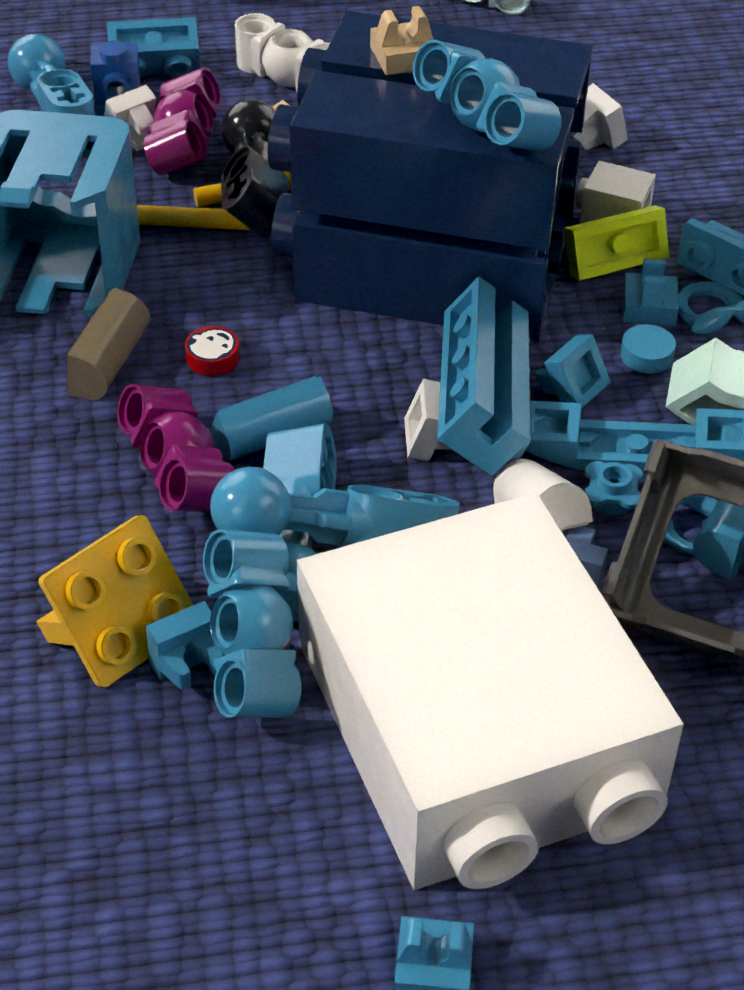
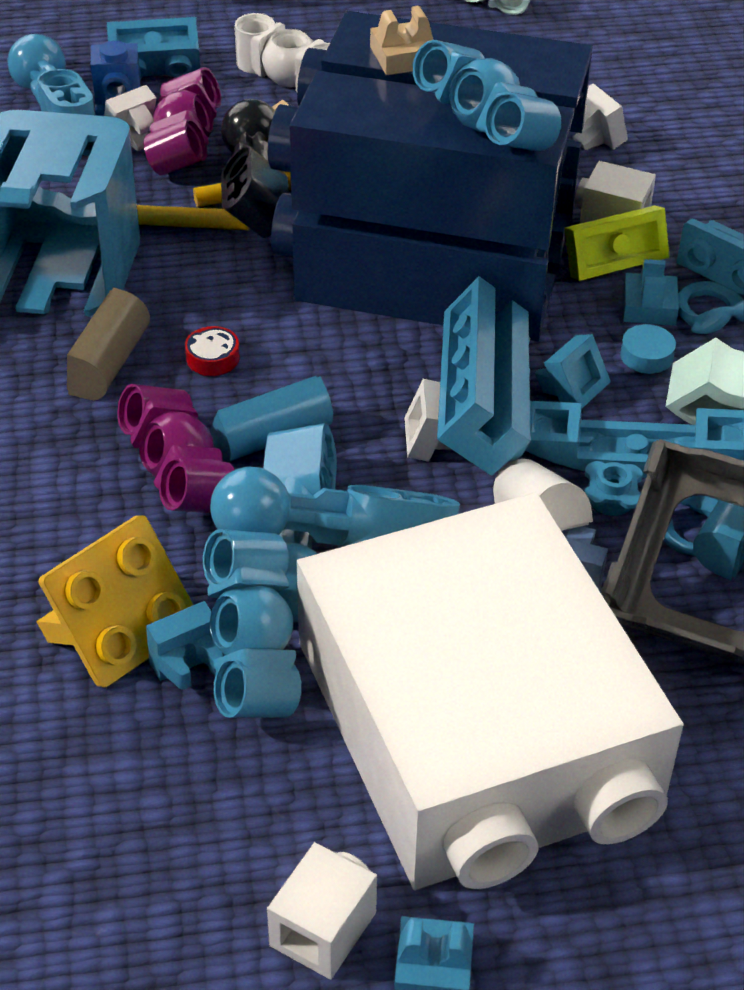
none -> white brick [267,842,377,980]

